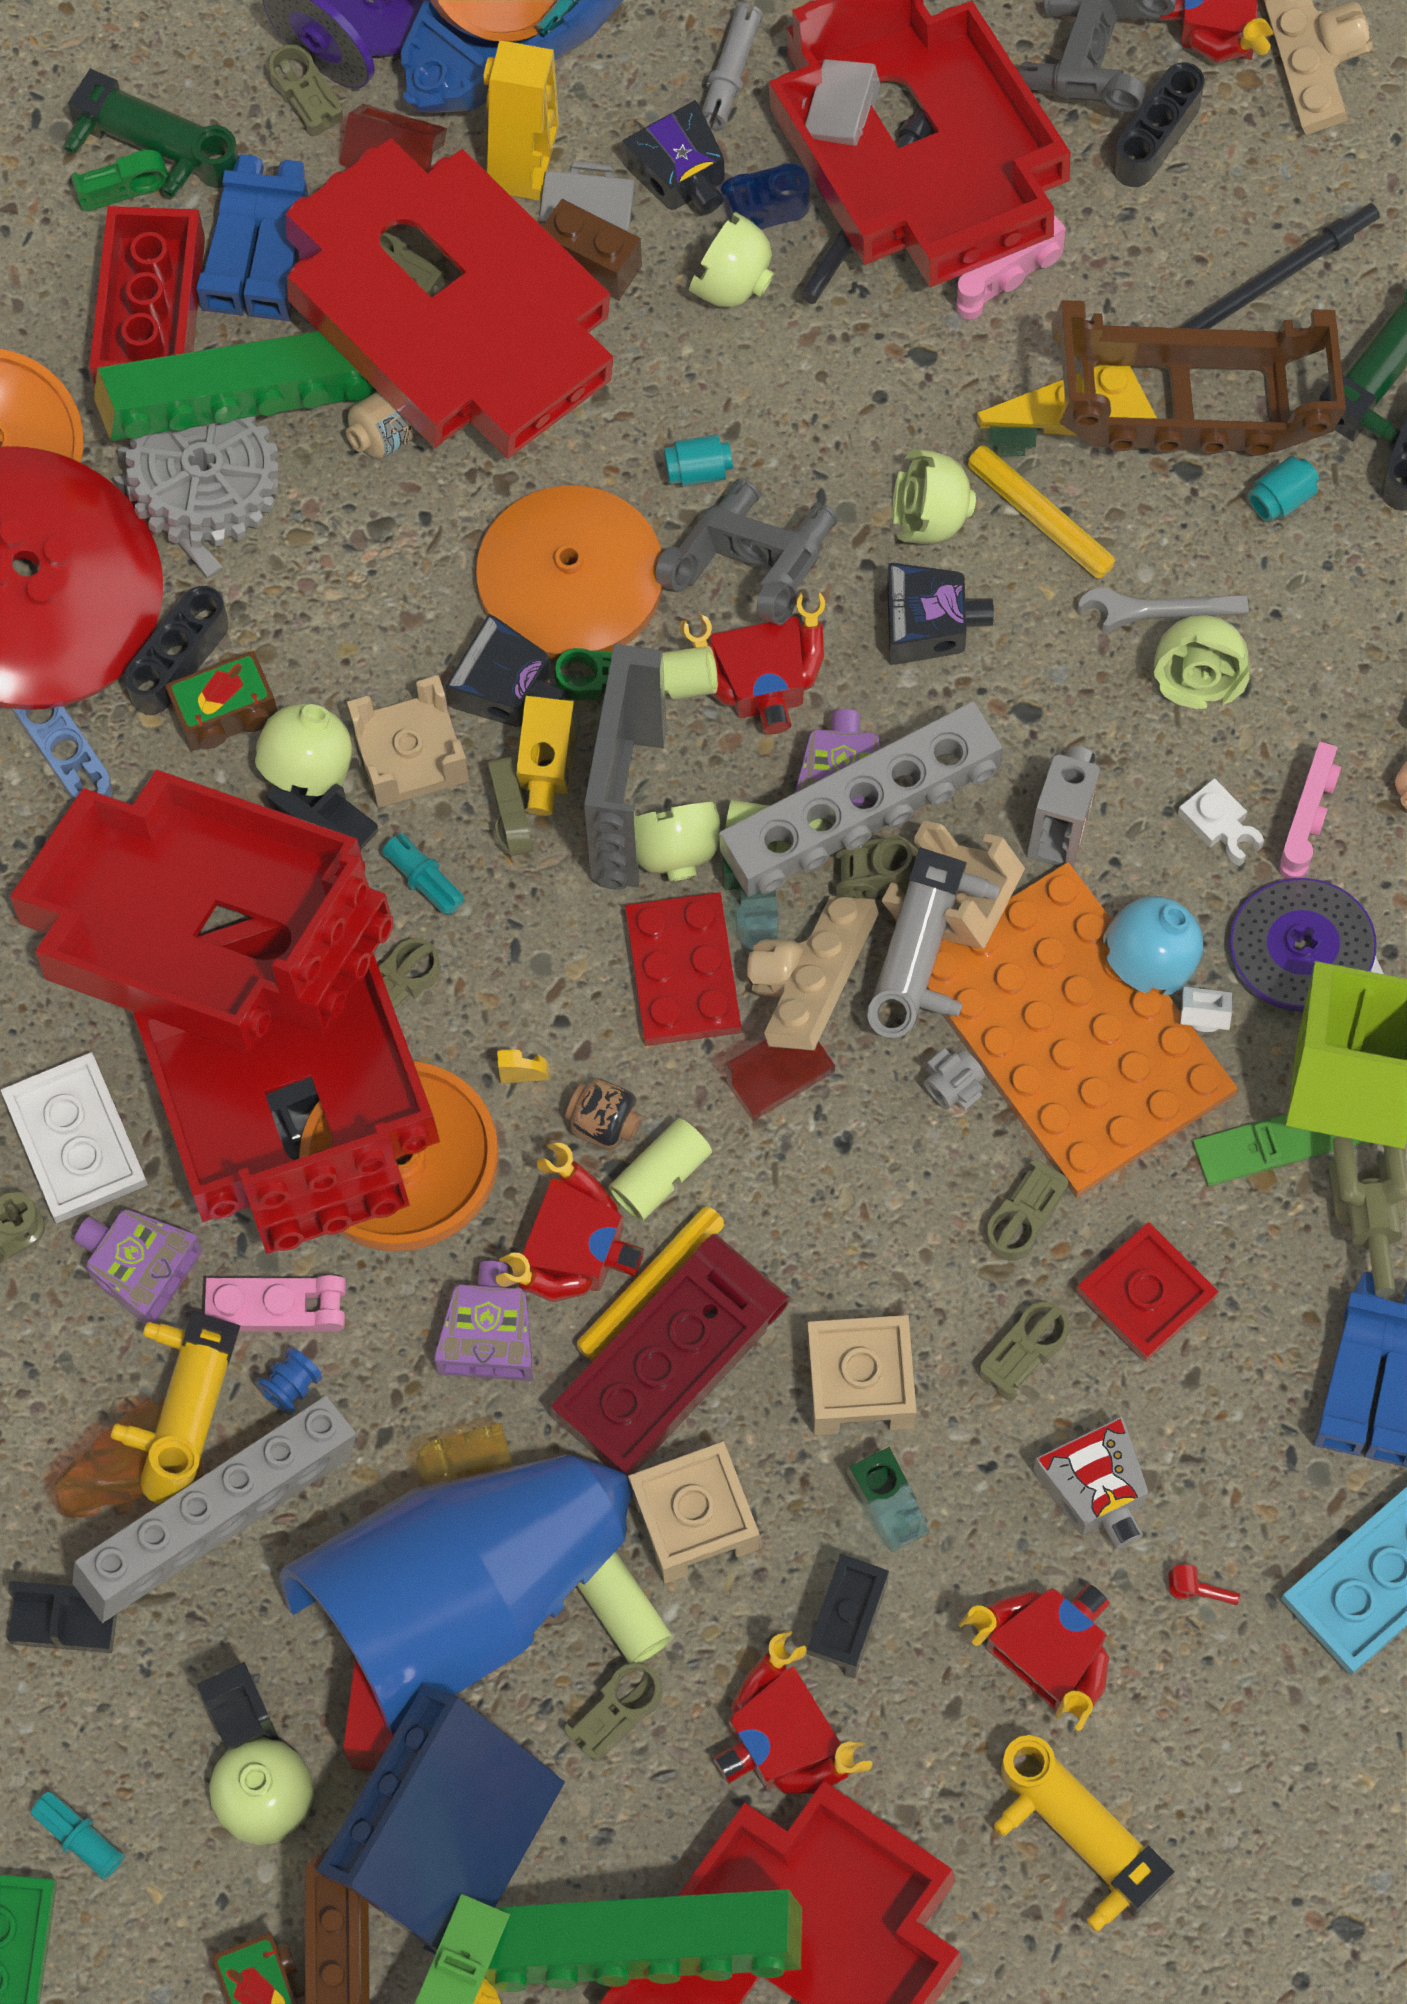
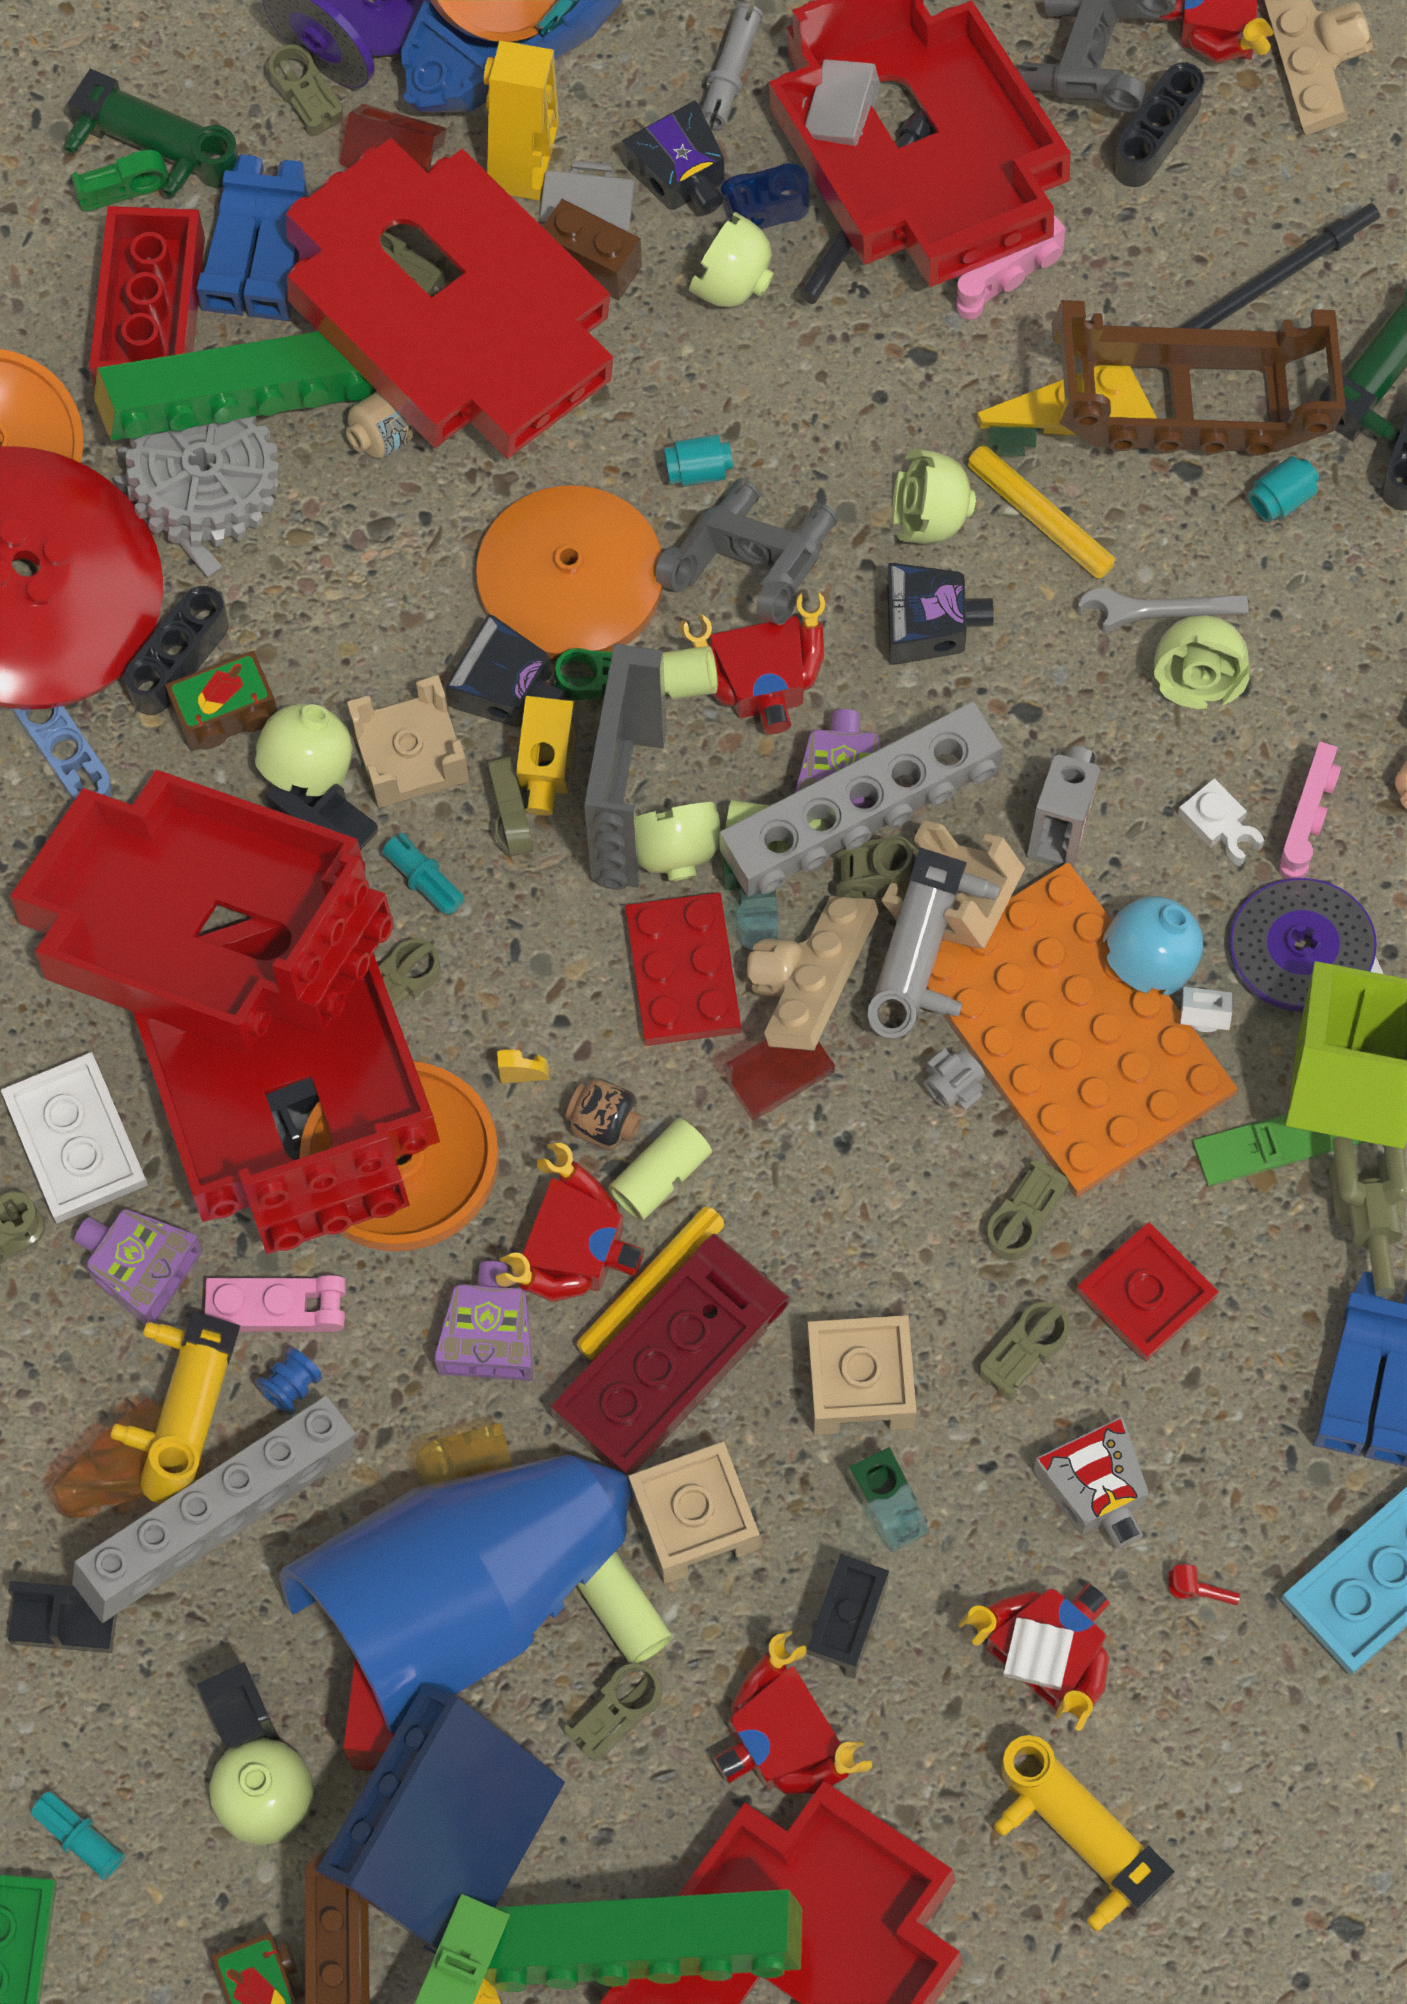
none -> white piece [1003,1618,1074,1690]

